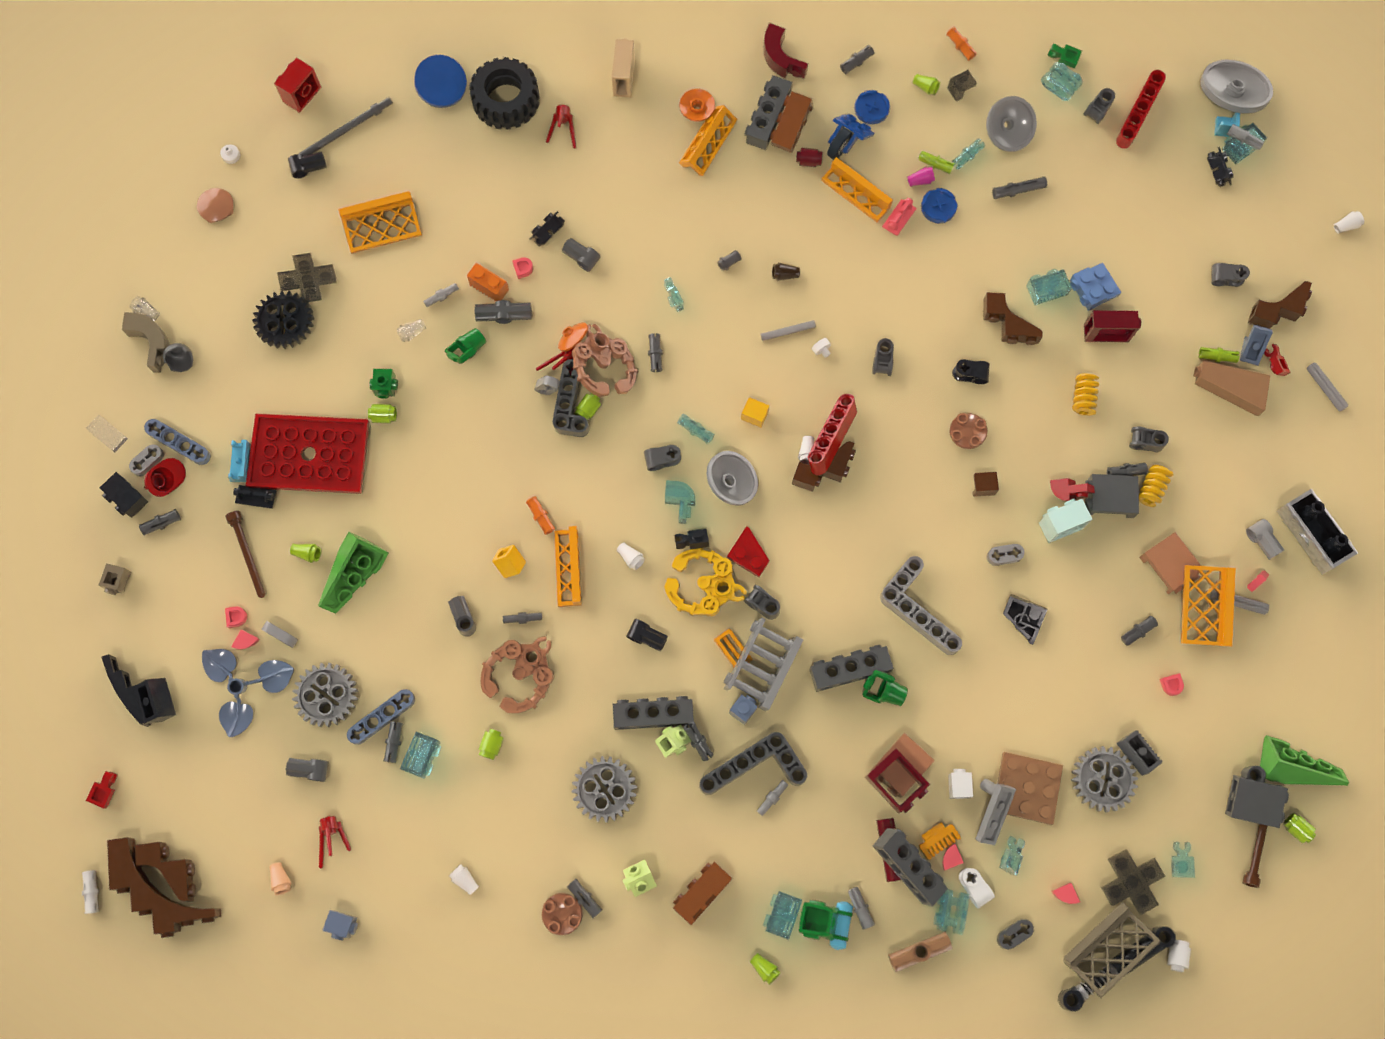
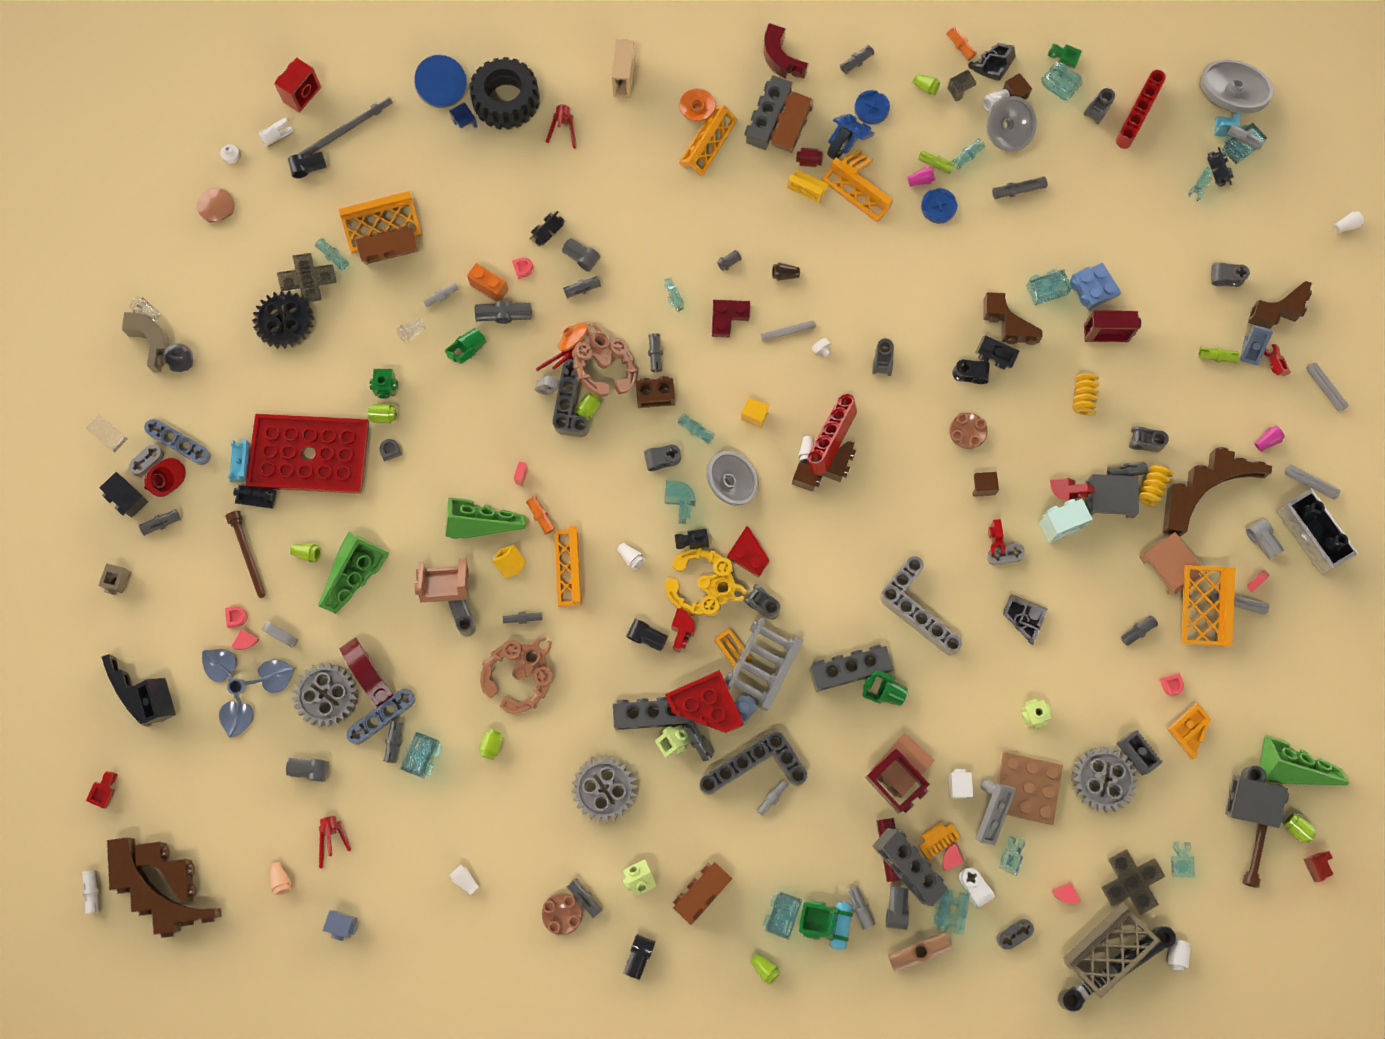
coral hinge [882,198,917,236] -> none
medium nougat slope [1194,361,1271,416] -> none
none -> white hinge [258,117,294,147]
none -> clear light blue pin [315,238,349,270]
none -> dark red arch [339,638,394,707]
none -> dark orange wedge [355,226,419,265]
none -> dark grey tile [380,439,402,461]
none -> nougat panel [414,558,469,603]
none -> bright green wedge [445,497,526,539]
none -> clear blue panel [449,102,478,128]
none -> coral tile [514,461,528,486]
none -> dark grey pin [563,275,601,299]
none -> black piece [623,934,656,980]
none -> reddish brown brick [636,376,675,408]
none -> red plate [665,670,744,734]
none -> red brick [671,608,695,653]
none -> dark red plate [712,300,750,337]
none -> yellow panel [787,170,828,203]
none -> light orange tile [842,149,873,174]
none -> dark grey piece [886,887,909,930]
none -> black slope [968,43,1016,81]
none -> black brick [975,335,1020,370]
none -> white cone [983,89,1010,111]
none -> red plate [988,519,1006,555]
none -> reddish brown panel [1003,73,1033,100]
none -> yellowish green brick [1021,699,1052,729]
none -> reddish brown arch [1162,447,1272,536]
none -> light orange wing [1167,704,1211,759]
none -> clear light blue plate [1188,167,1213,201]
none -> dark pink cone [1254,426,1285,452]
none -> light grey axle [1285,465,1341,499]
none -> clear red panel [1303,851,1333,882]

